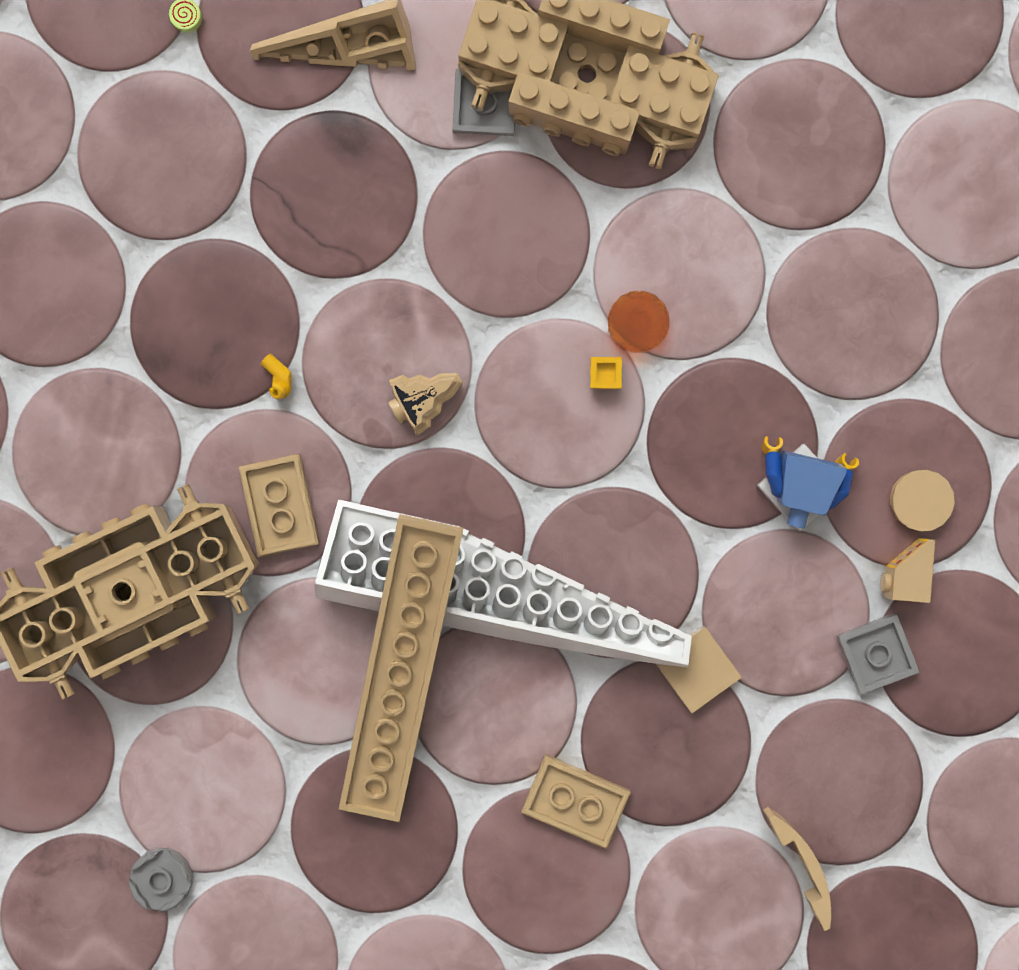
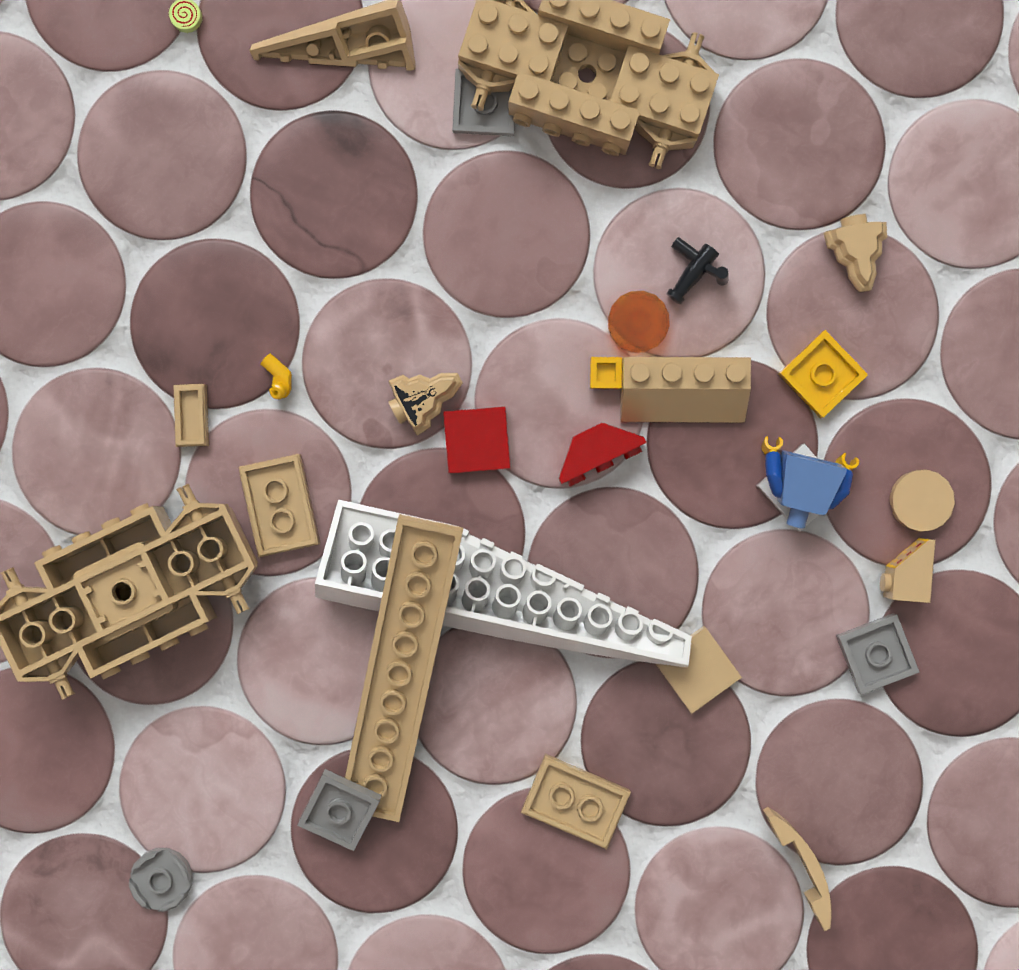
none -> tan tile [173,384,209,447]
none -> light grey tile [297,769,381,851]
none -> red tile [444,407,510,473]
none -> red slope [558,423,647,487]
none -> tan slope [620,357,751,423]
none -> black piece [666,237,729,305]
none -> yellow tile [778,330,868,418]
none -> tan rock [823,214,887,293]

